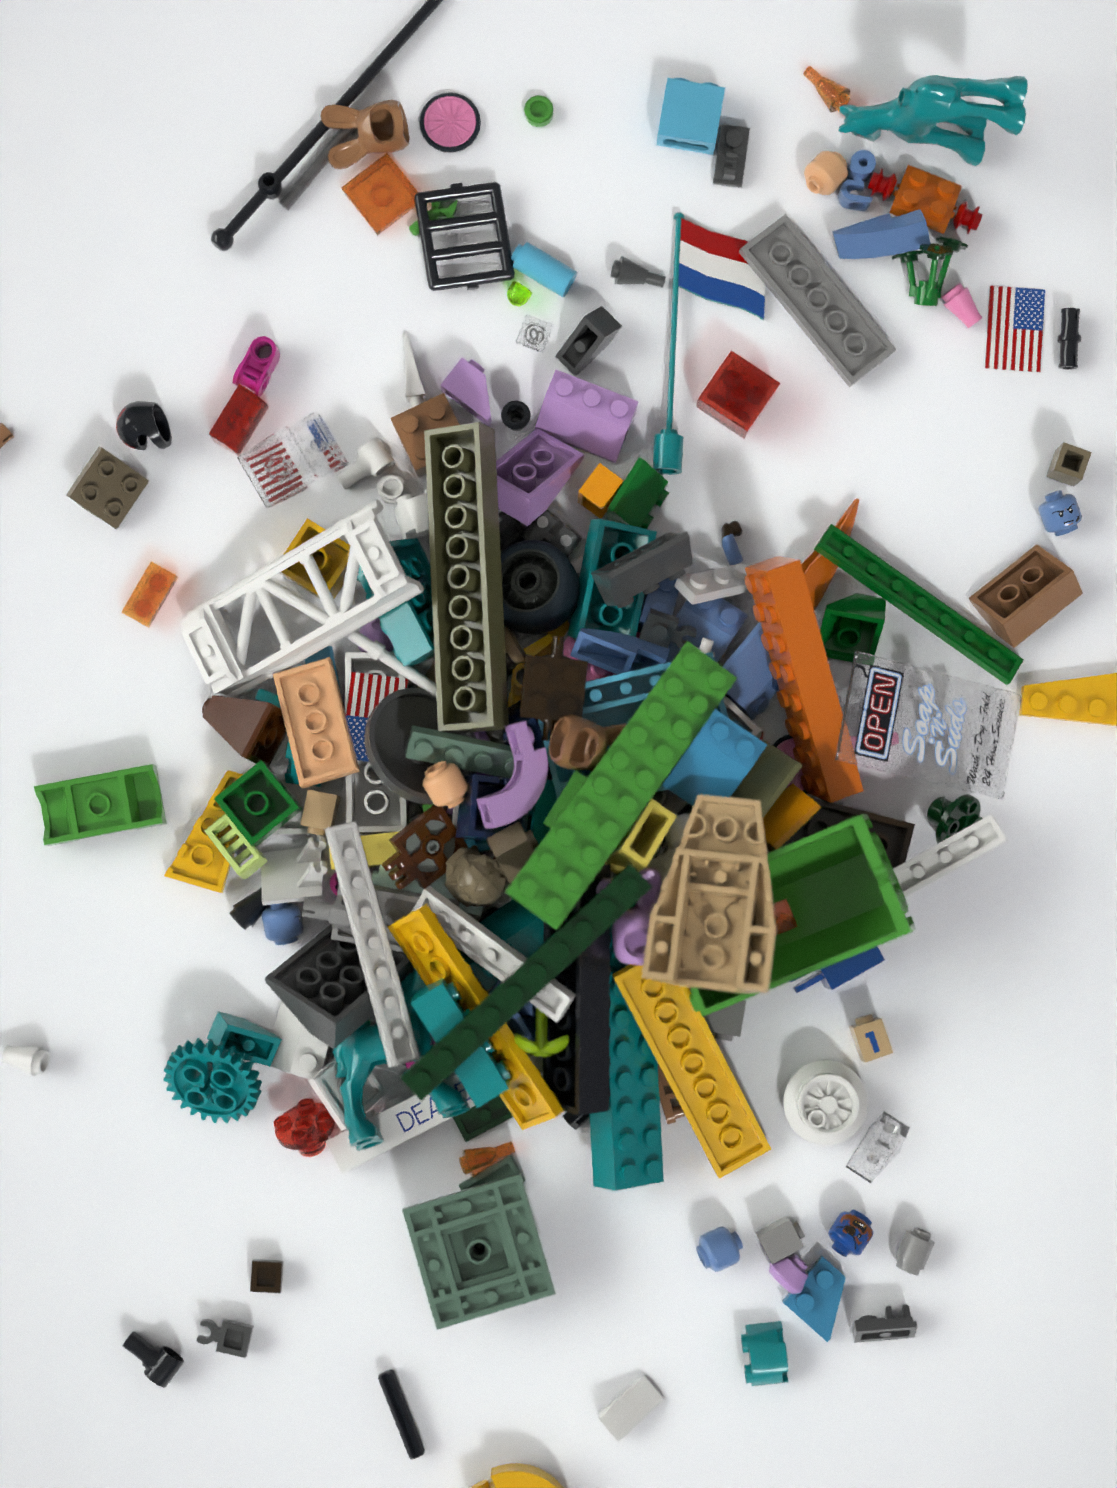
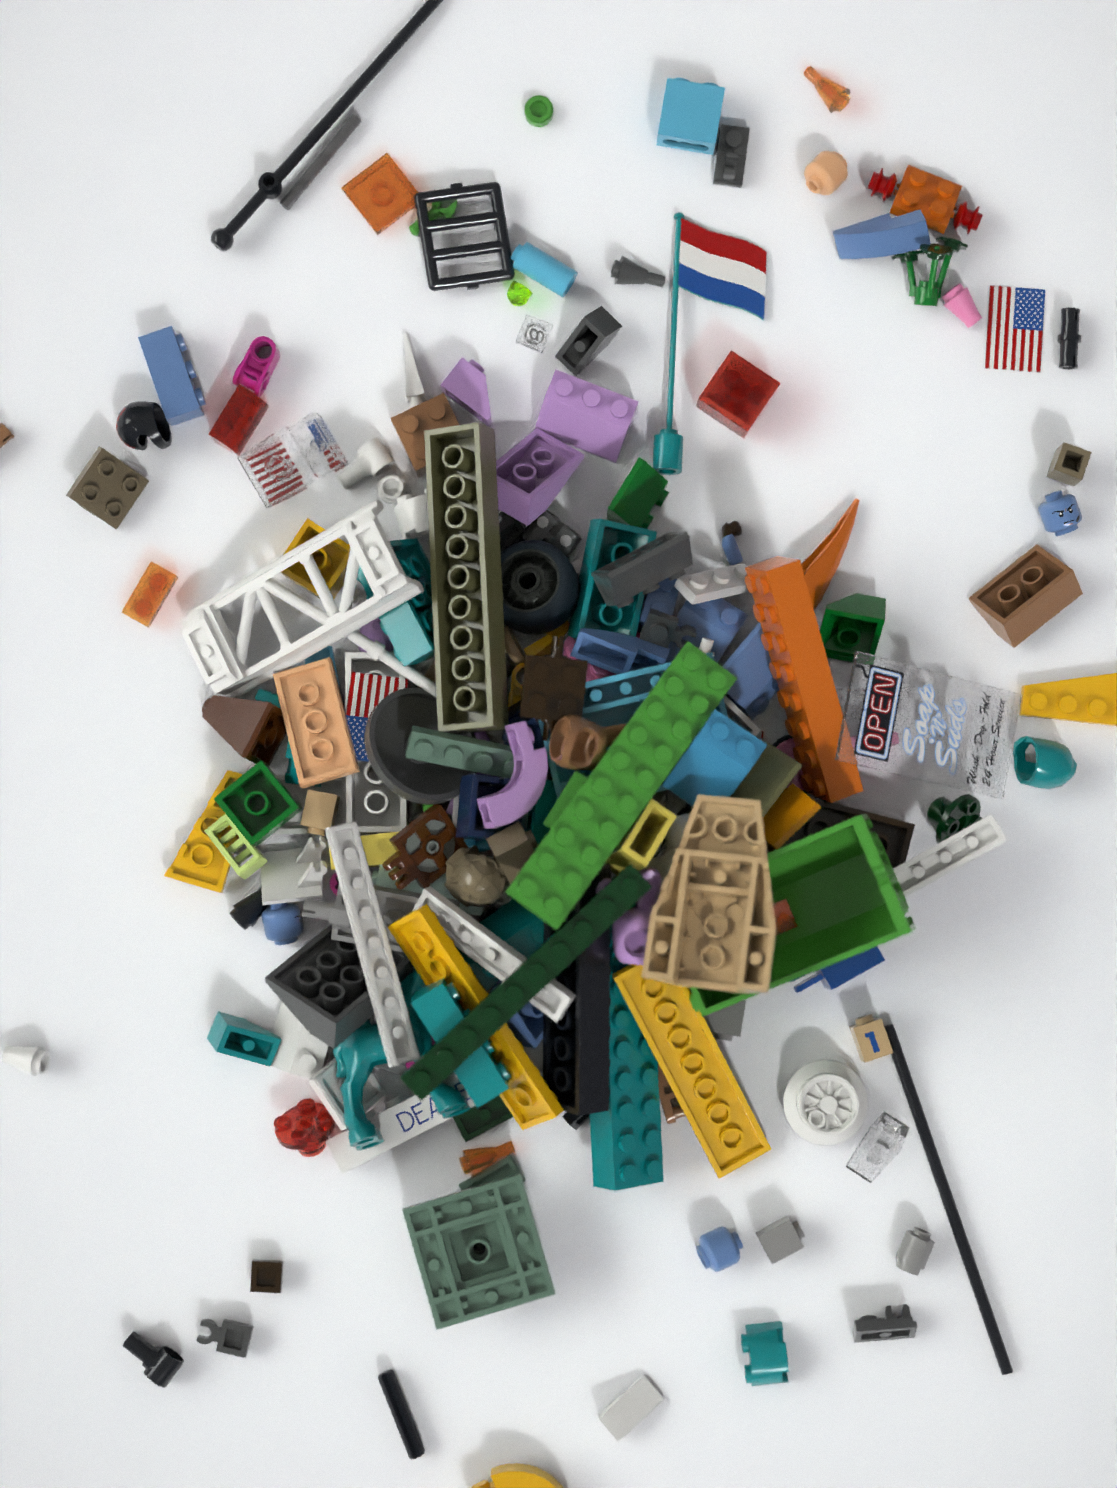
bright green piece [34,764,167,846] -> none
teal gear [163,1038,262,1123] -> none
medium nougat piece [320,99,410,169] -> none
bright pink wheel [419,92,481,153] -> none
light nougat head [422,761,468,808] -> none
black cone [501,401,531,431] -> none
lime plant [514,1007,569,1057] -> none
light orange panel [577,463,624,519] -> none
light grey plate [739,214,896,388] -> none
lavender cone [769,1254,808,1294] -> none
dark azure wing [782,1255,846,1342] -> none
green tile [814,524,1024,685] -> none
blue head [828,1209,874,1257] -> none
teal animal [838,75,1028,167] -> none
medium blue leg [838,150,876,211] -> none
none -> medium blue brick [138,326,206,426]
none -> black piece [884,1024,1013,1375]
none -> teal piece [1013,736,1077,789]

